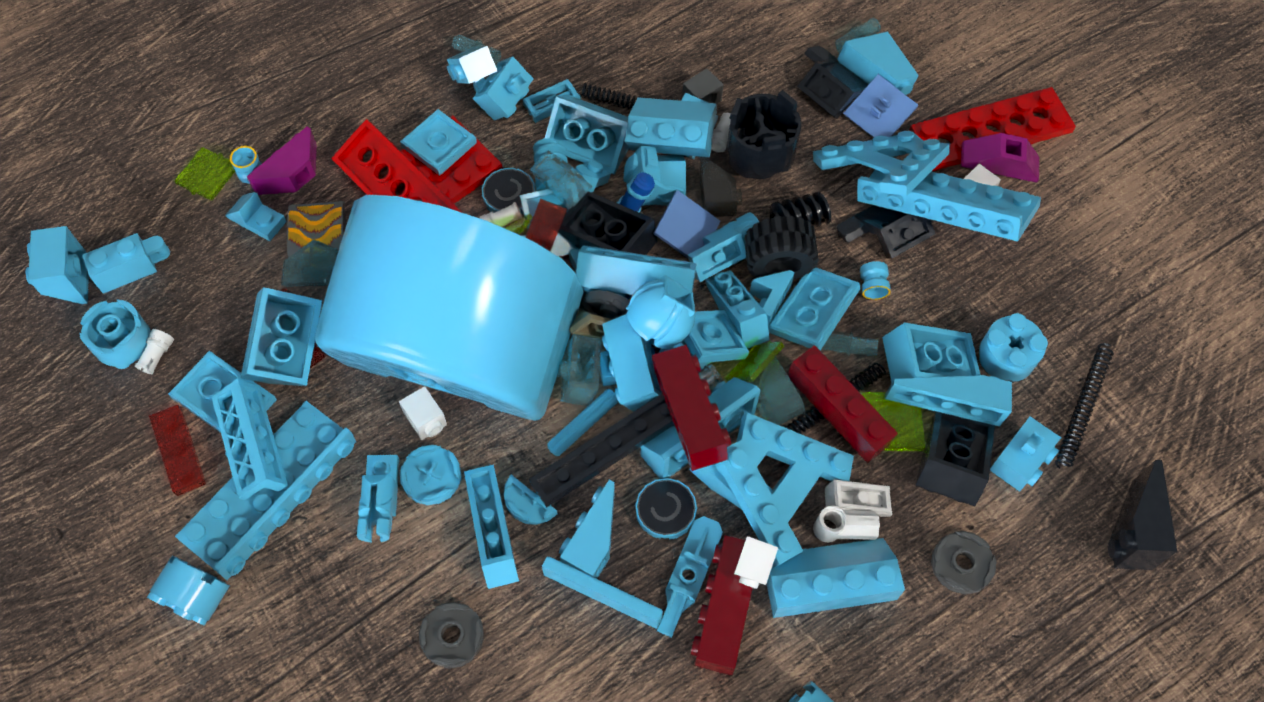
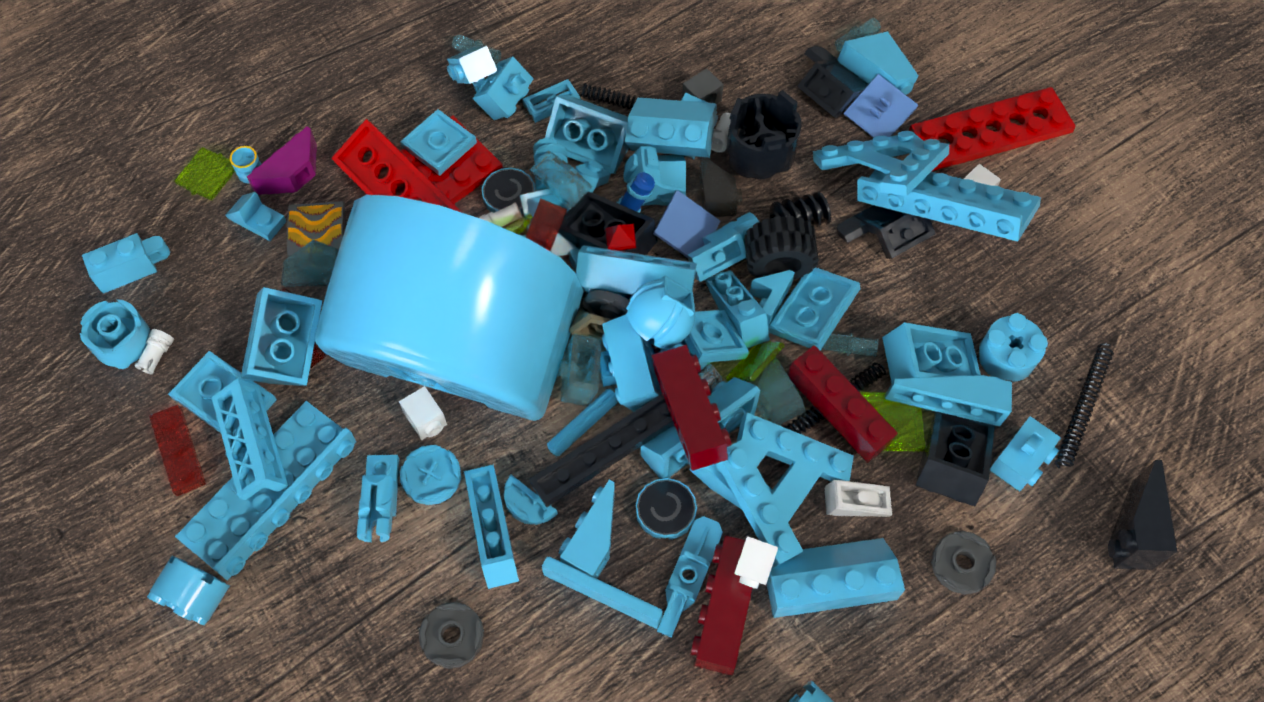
medium azure slope [25,226,89,304] -> none
white piece [813,505,880,543] -> none
medium azure wheel [860,261,891,300] -> none
magenta slope [961,133,1040,183] -> none
none -> red slope [606,224,636,251]

